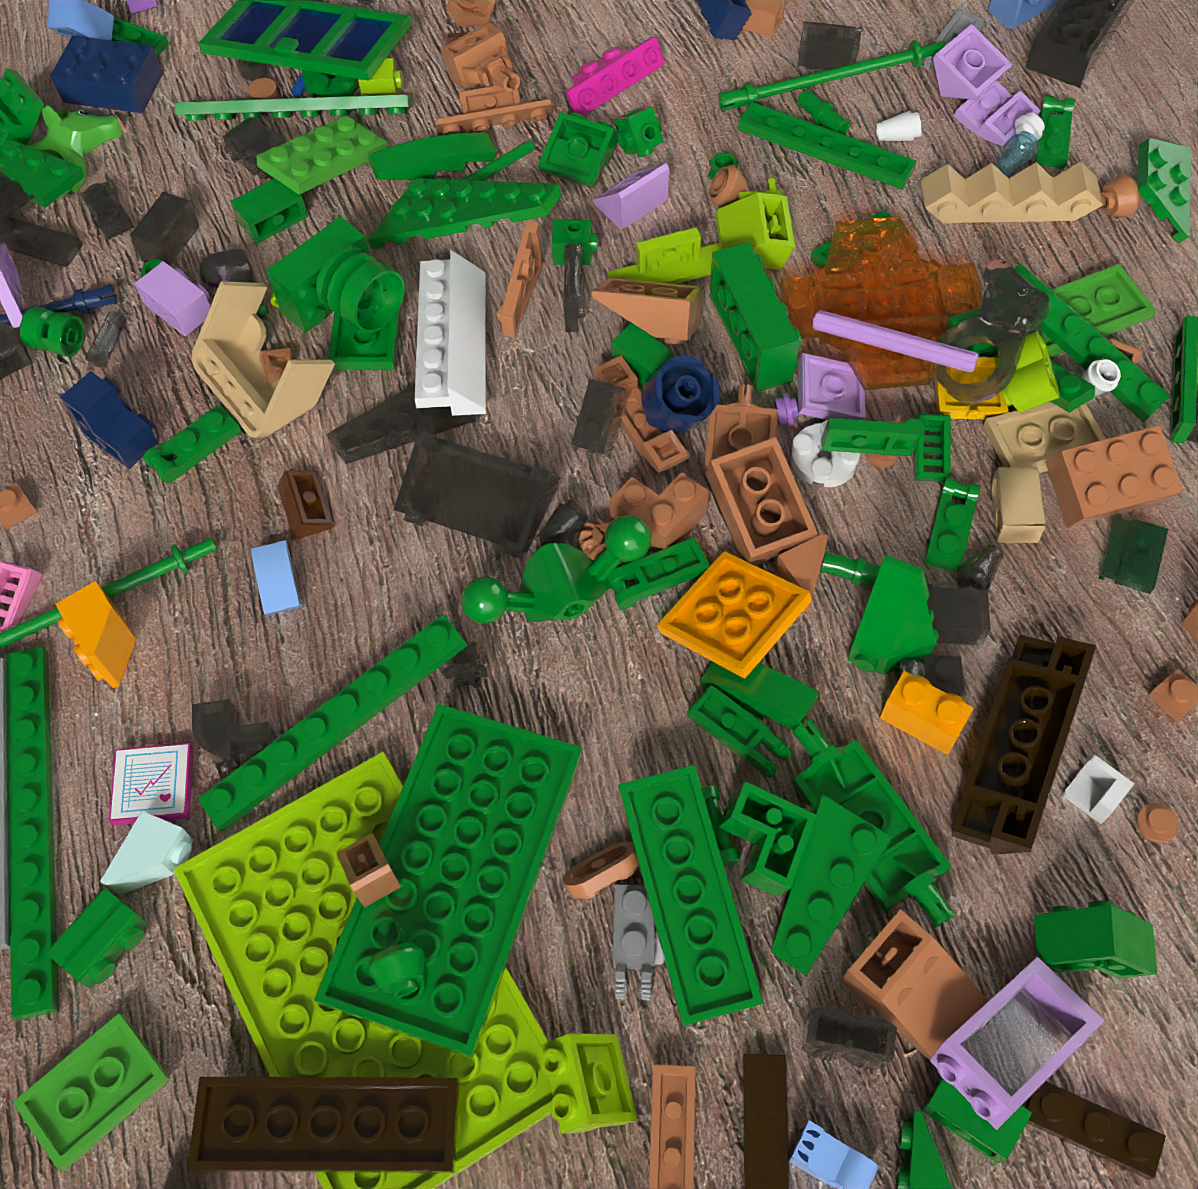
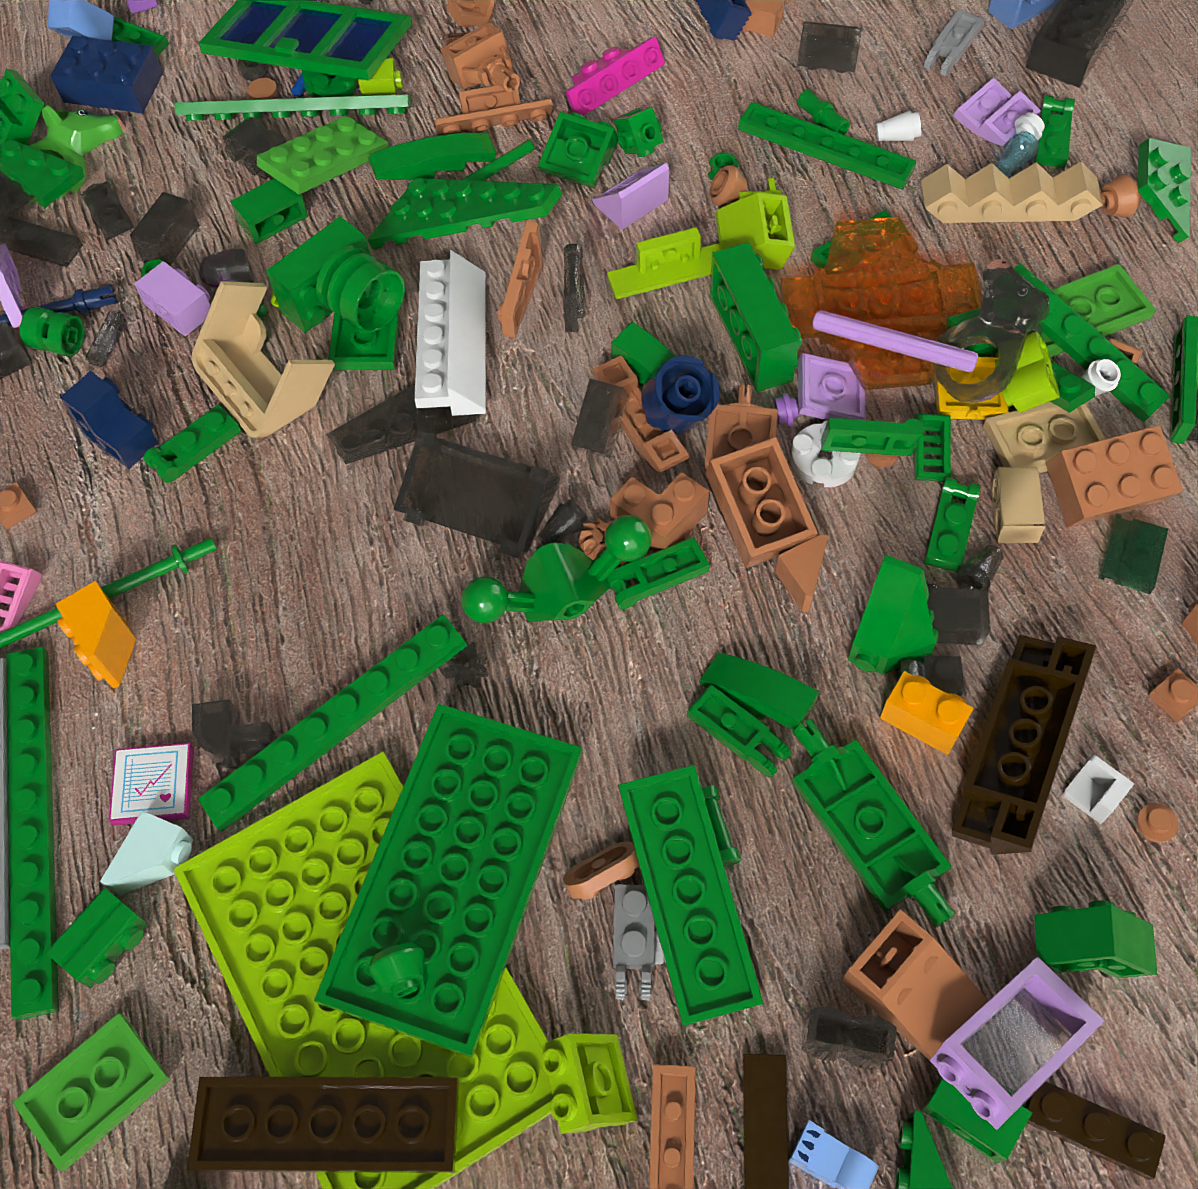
light blue slope [251,540,302,616] -> none
nougat tile [260,347,293,382] -> none
reddish brown slope [278,471,334,539] -> none
nougat slope [336,833,401,908] -> none
green brick [551,219,597,266] -> none
nougat slope [592,278,703,344] -> none
light orange plate [657,551,812,679] -> none
green bar [718,40,946,112] -> none
green brick [718,781,817,897] -> none
green wing [771,794,892,977] -> none
green pin [820,551,881,586] -> none
lavender slope [933,24,1013,100] -> none

